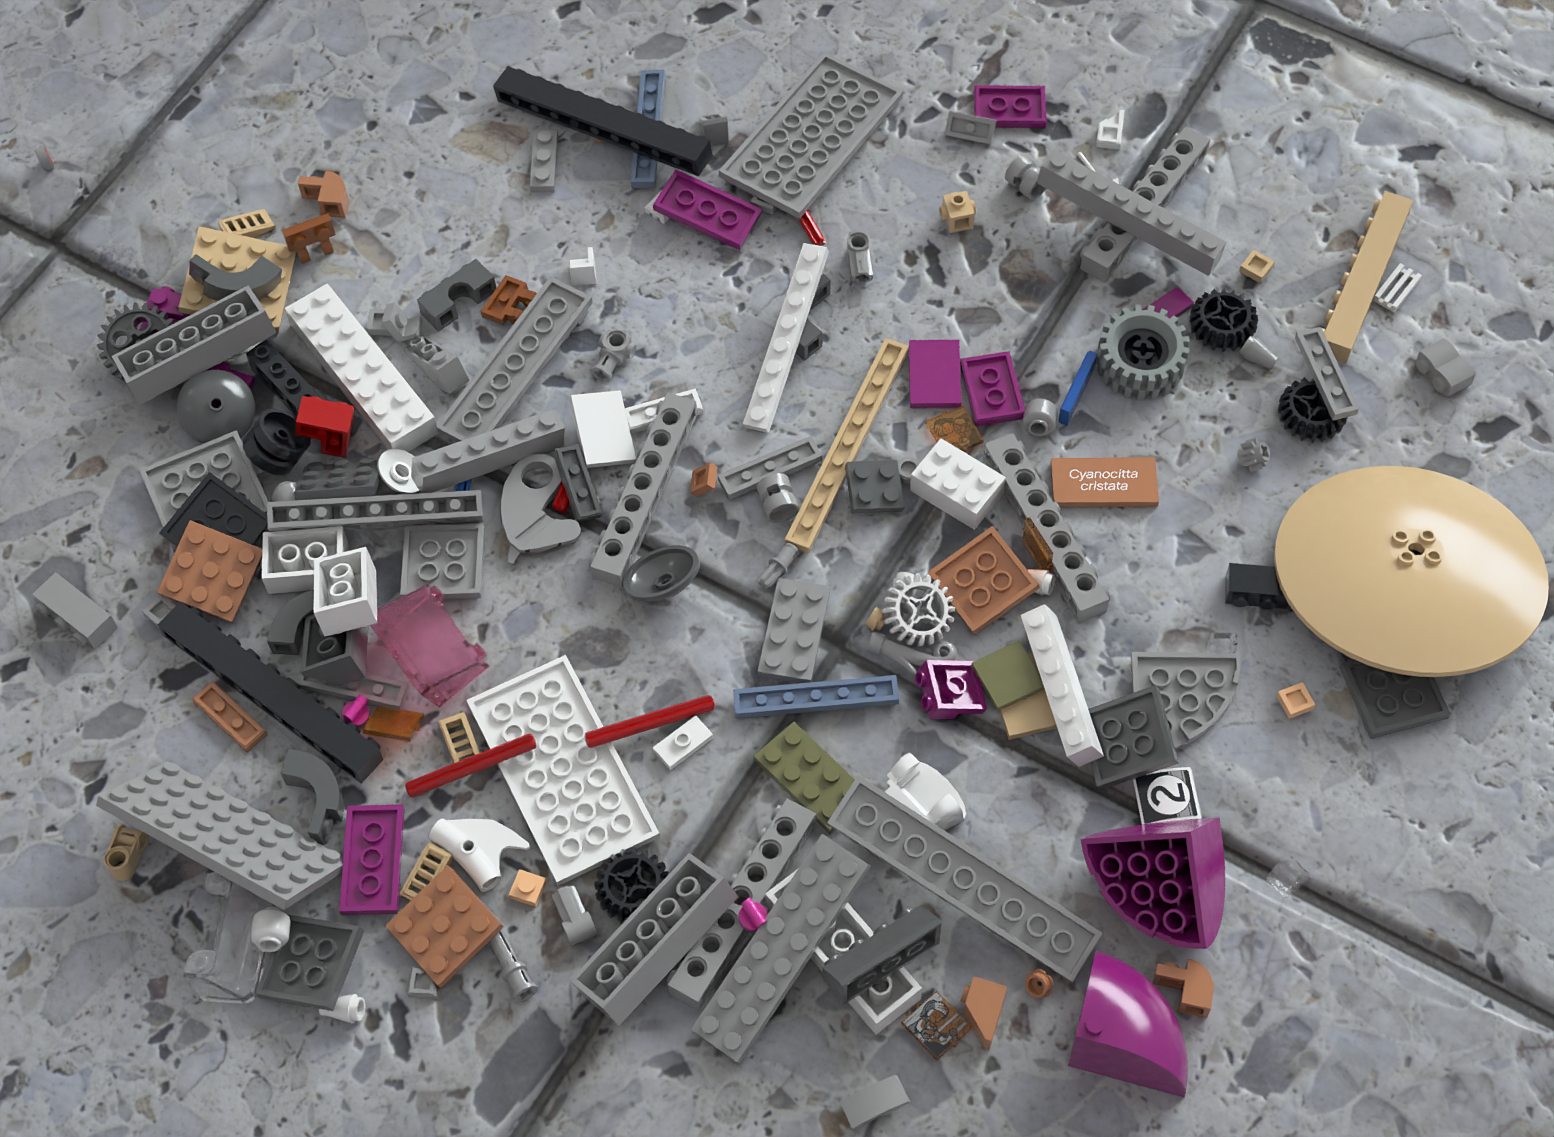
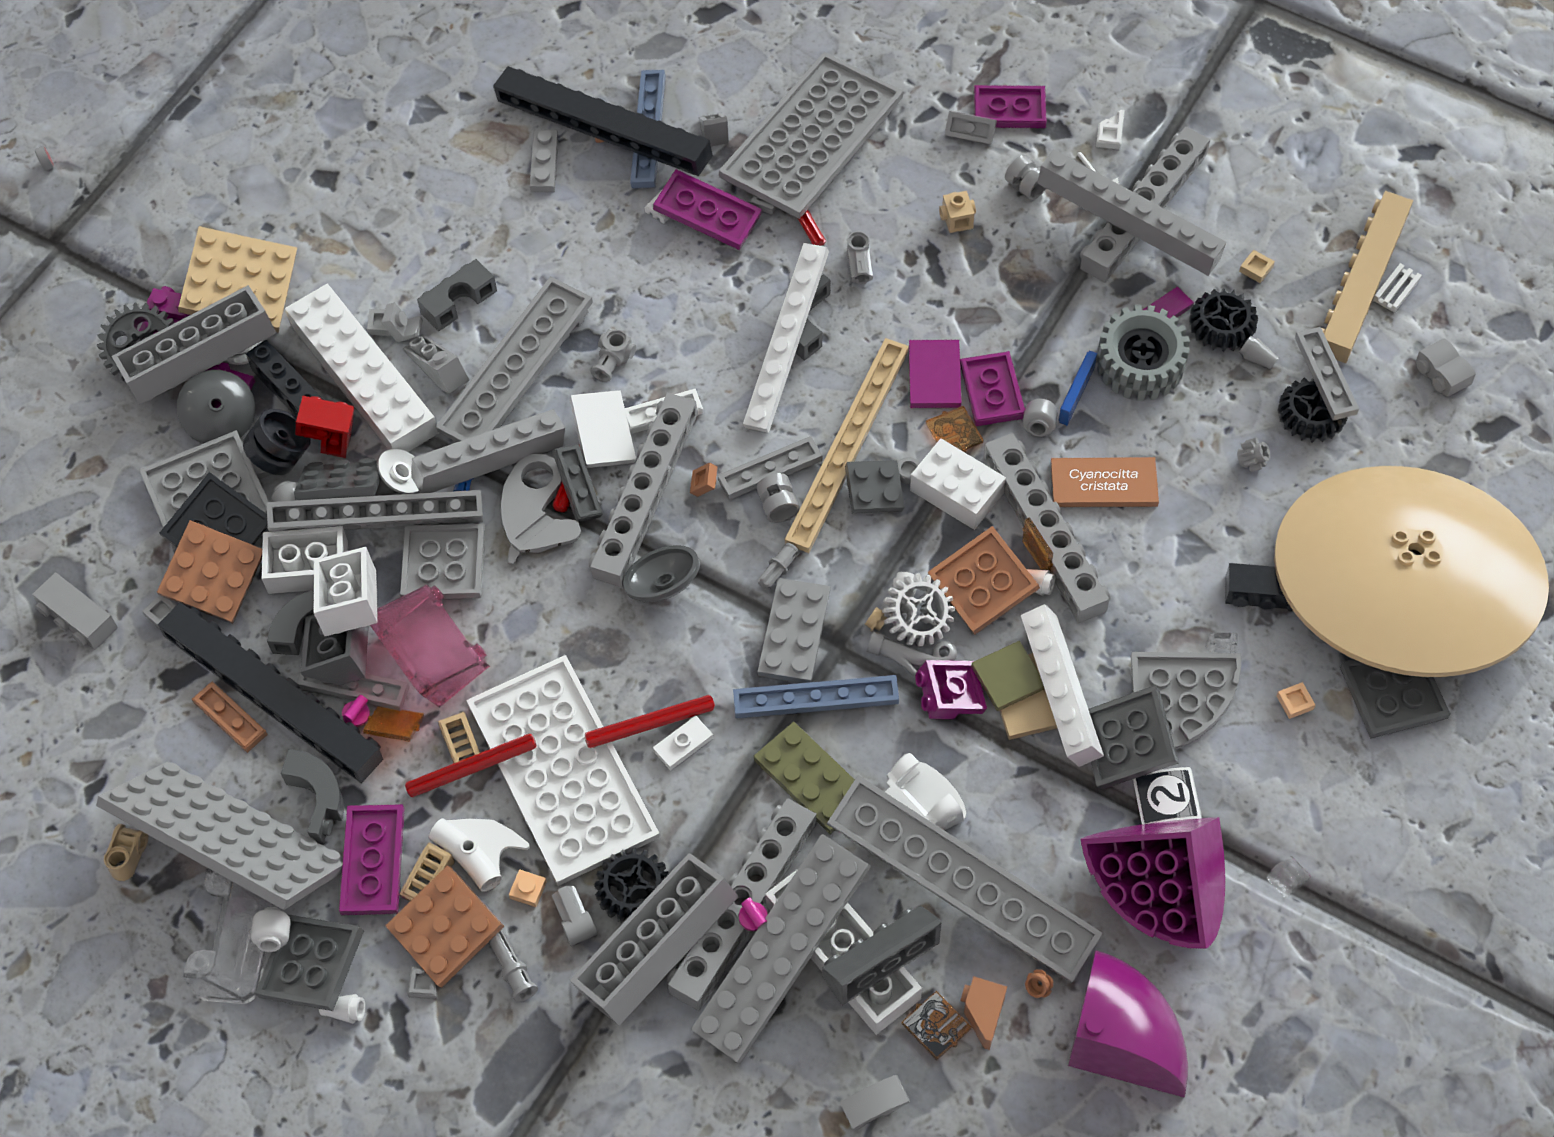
dark grey arch [189,254,282,301] -> none
tan slope [218,209,275,238] -> none
dark orange plate [282,213,336,264] -> none
nougat brick [298,170,349,218] -> none
dark orange plate [480,275,537,325] -> none
white panel [569,247,596,286] -> none
nougat brick [1152,959,1214,1018] -> none

